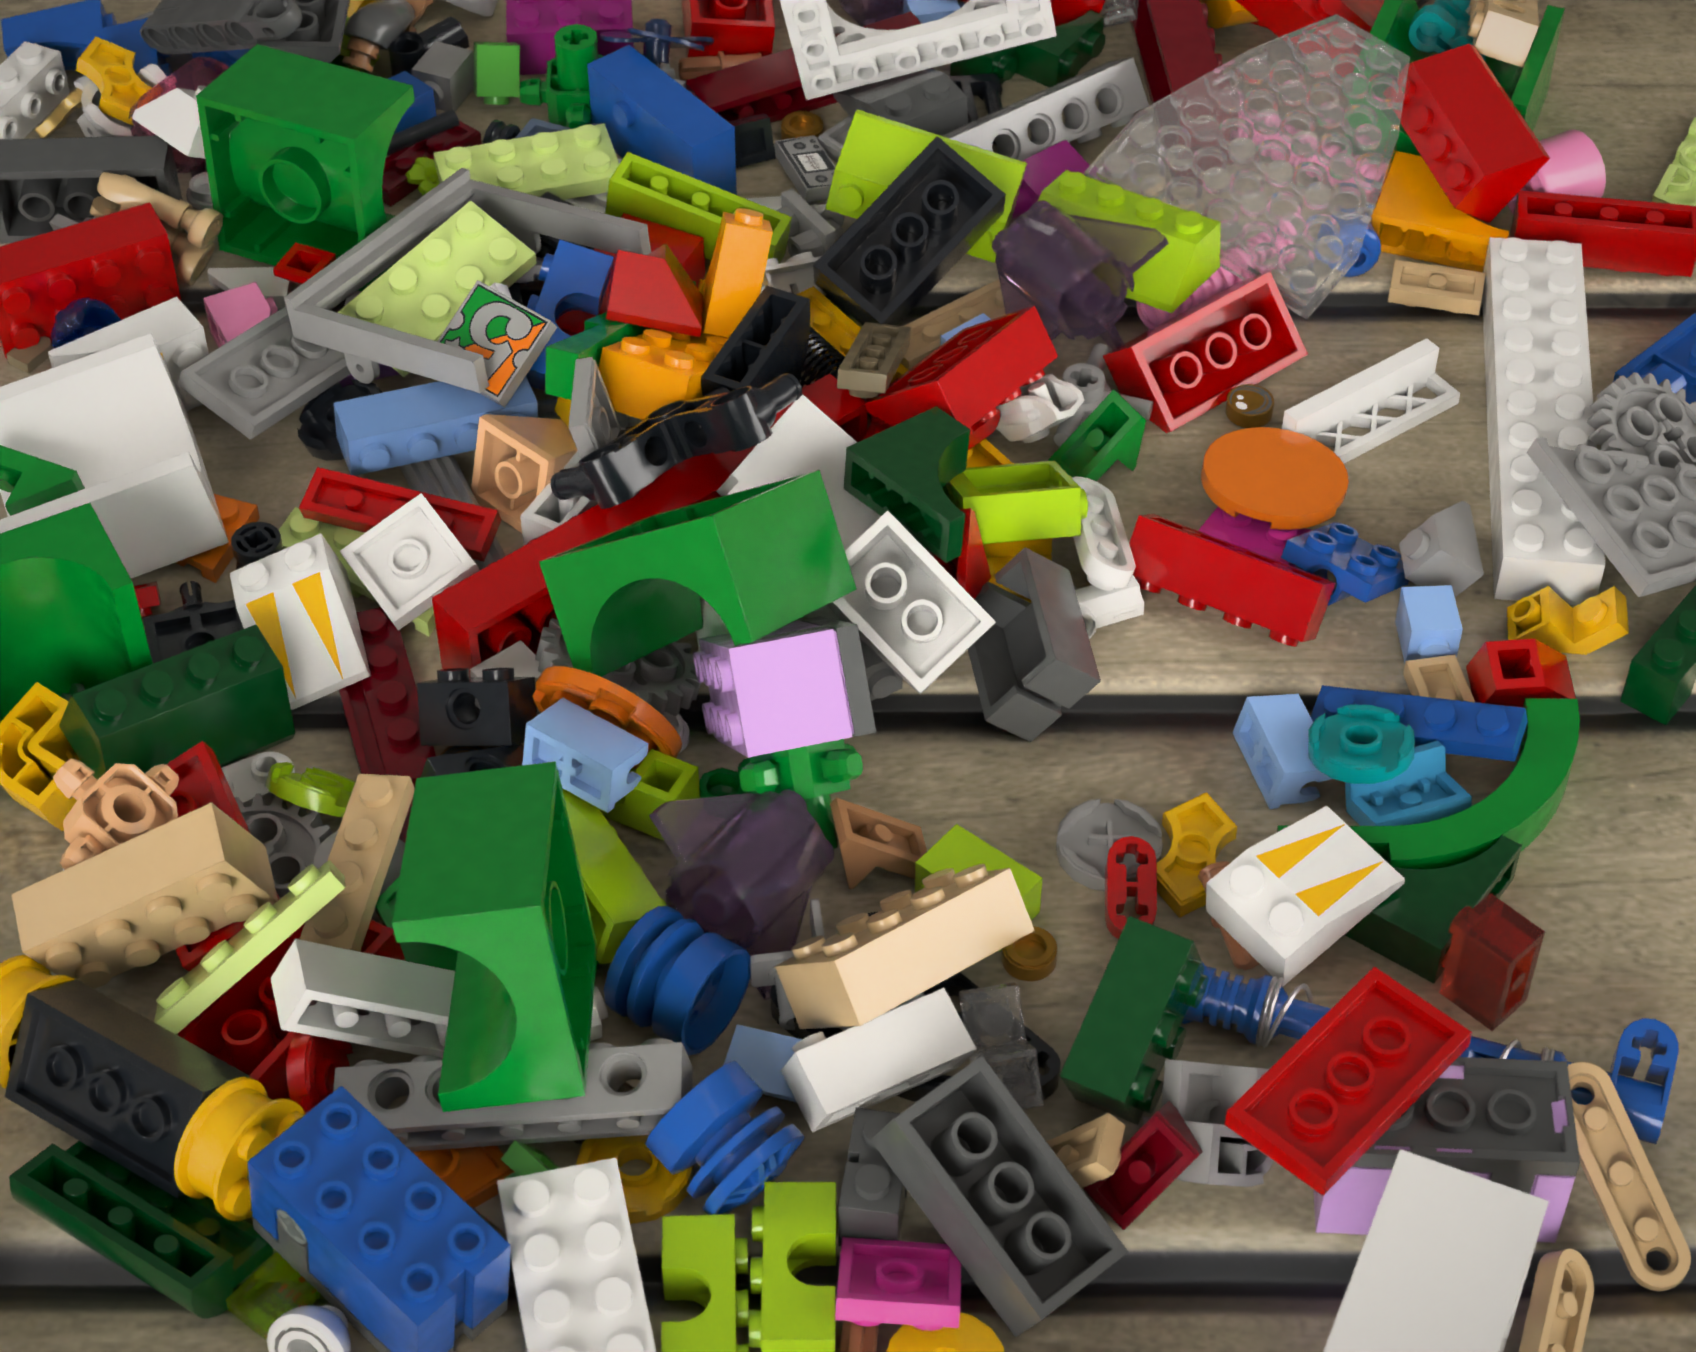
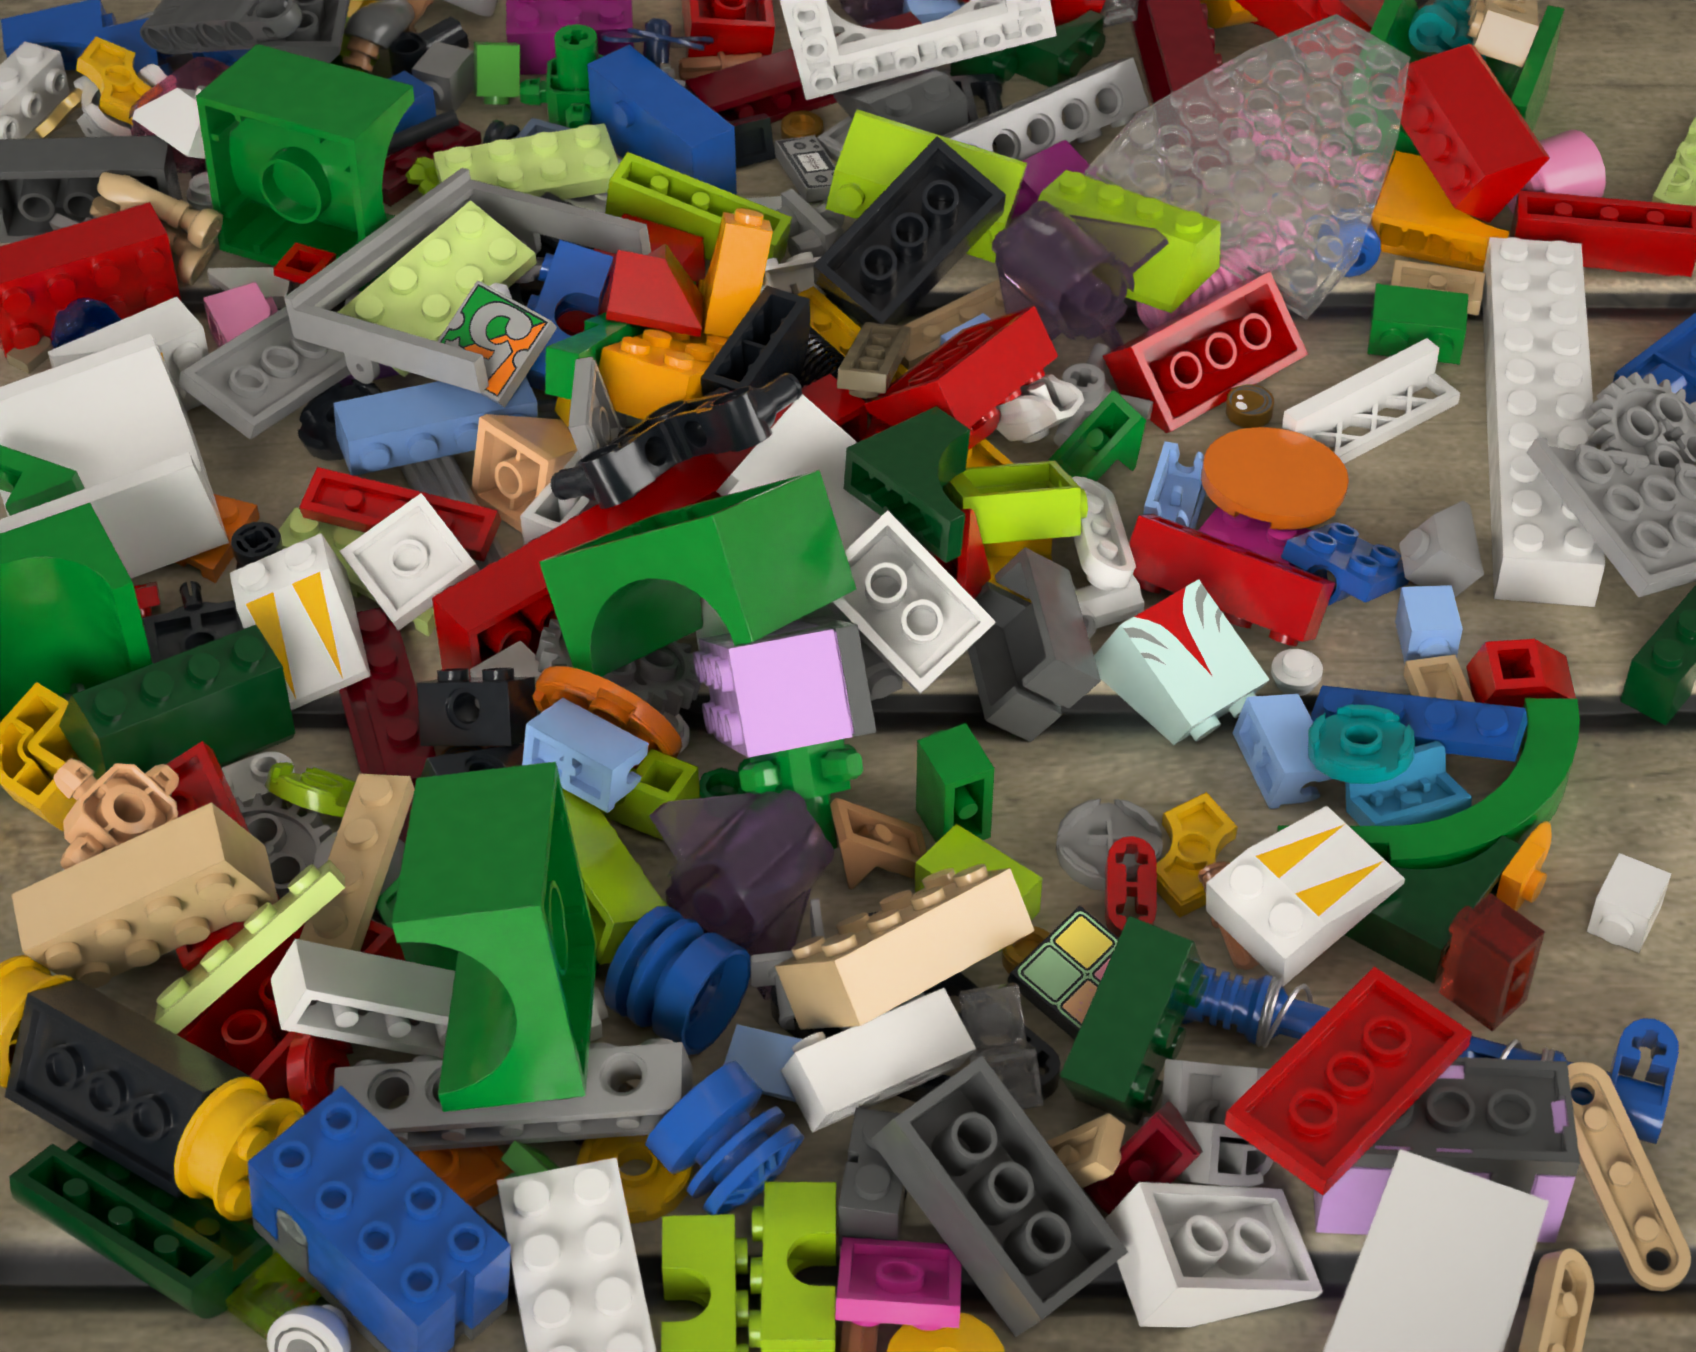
yellow slope [1507,586,1629,655] -> none
none -> green brick [916,723,995,843]
none -> tile [1006,905,1119,1040]
none -> light aqua slope [1094,579,1270,745]
none -> white slope [1105,1182,1323,1327]
none -> light blue hinge [1143,441,1206,530]
none -> white plate [1271,649,1323,696]
none -> green brick [1367,284,1468,365]
none -> light orange plate [1493,821,1552,918]
none -> white brick [1587,853,1671,953]

